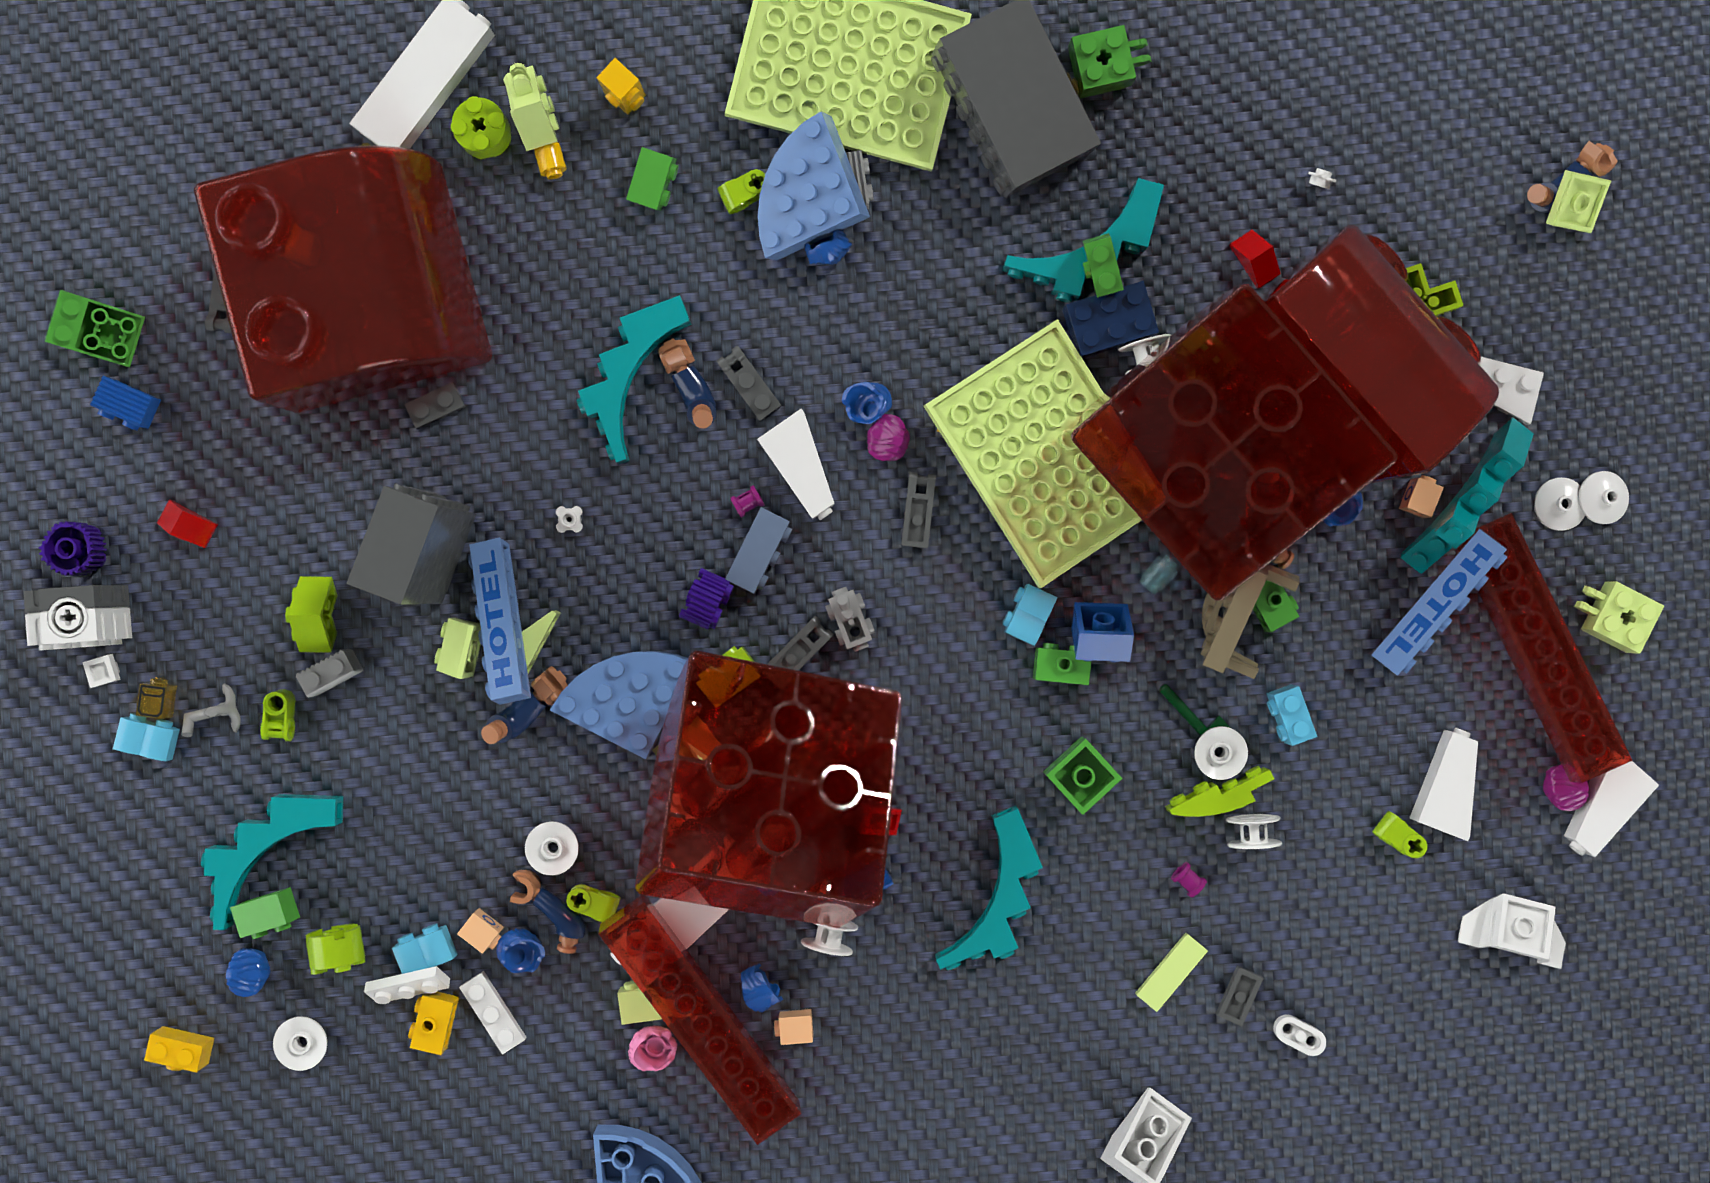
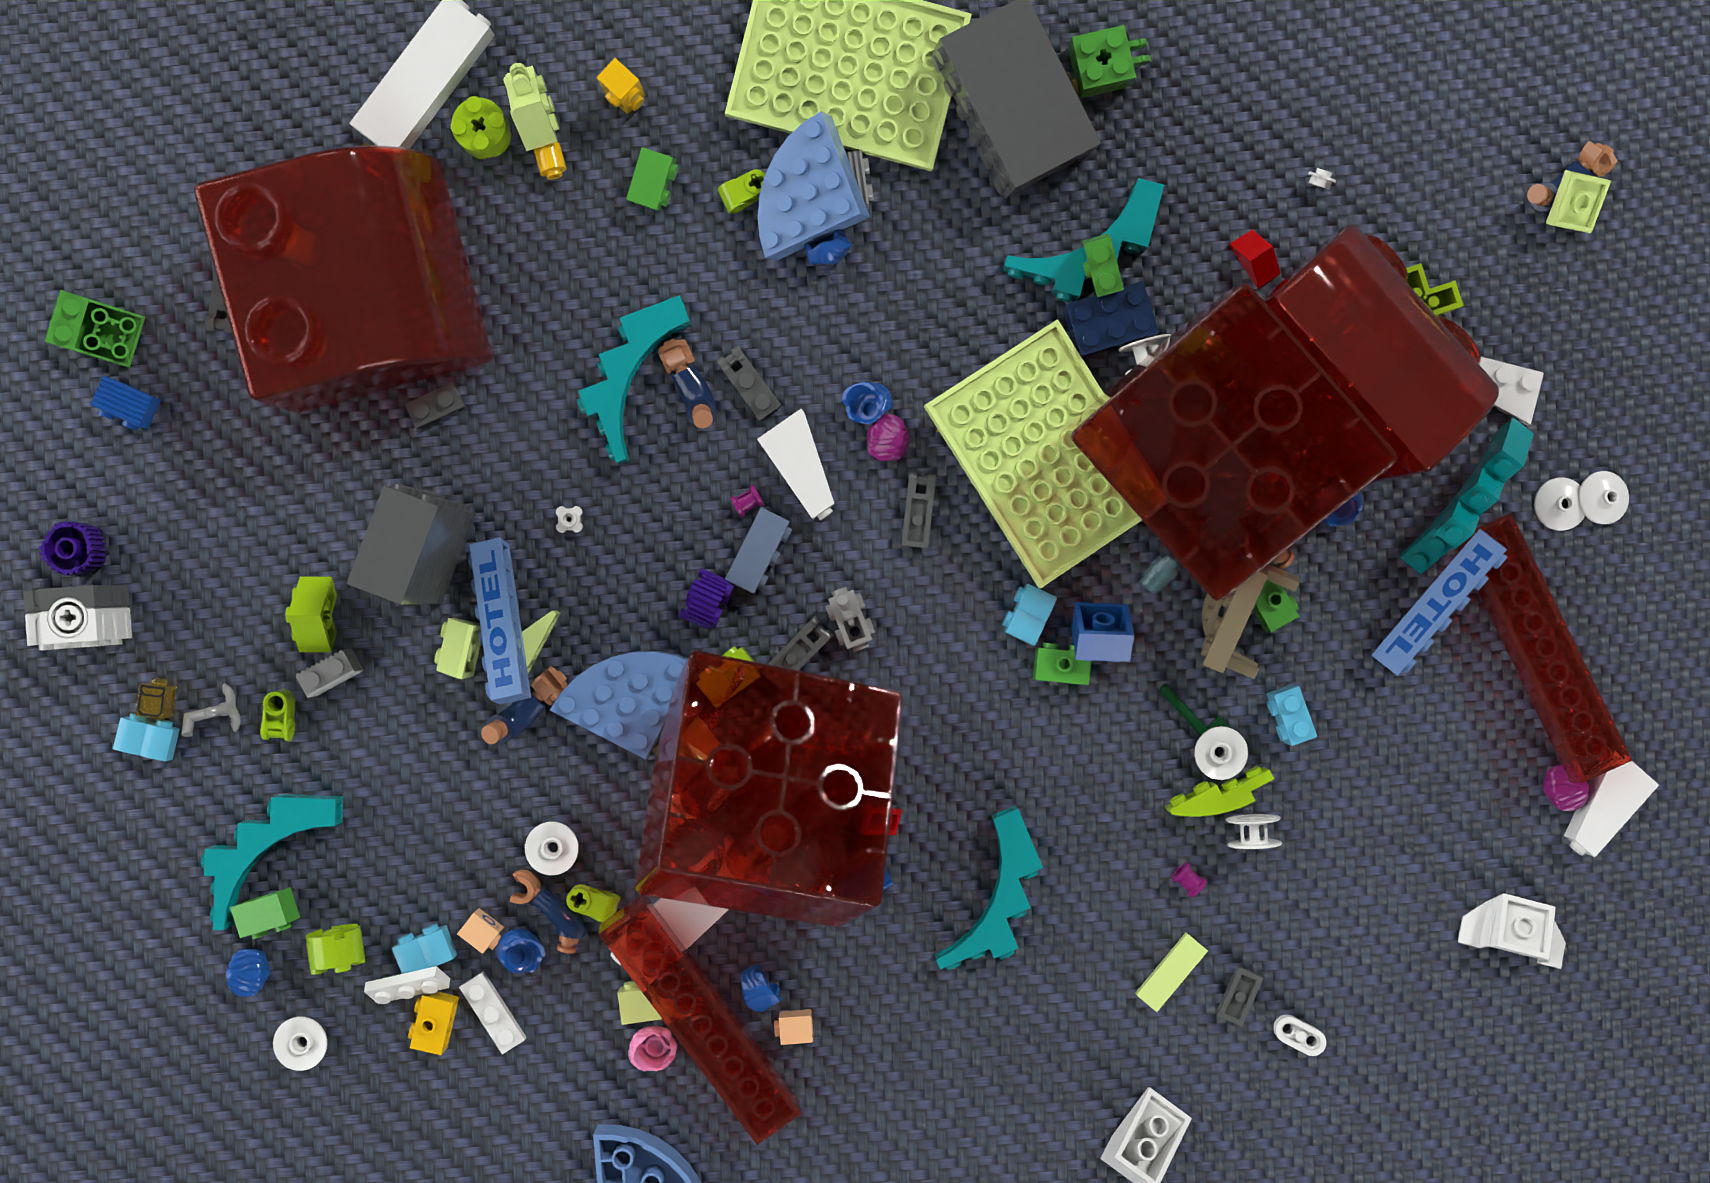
white tile [82,654,121,688] -> none
yellow brick [144,1026,214,1073] -> none
red slope [157,500,218,548] -> none
white piece [801,914,858,956] -> none
bright green brick [1043,736,1123,815] -> none
lime piece [1372,811,1427,858] -> none
light nougat brick [1399,475,1444,518] -> none
white slope [1410,728,1478,841] -> none
yellowish green hinge [1574,581,1664,654] -> none

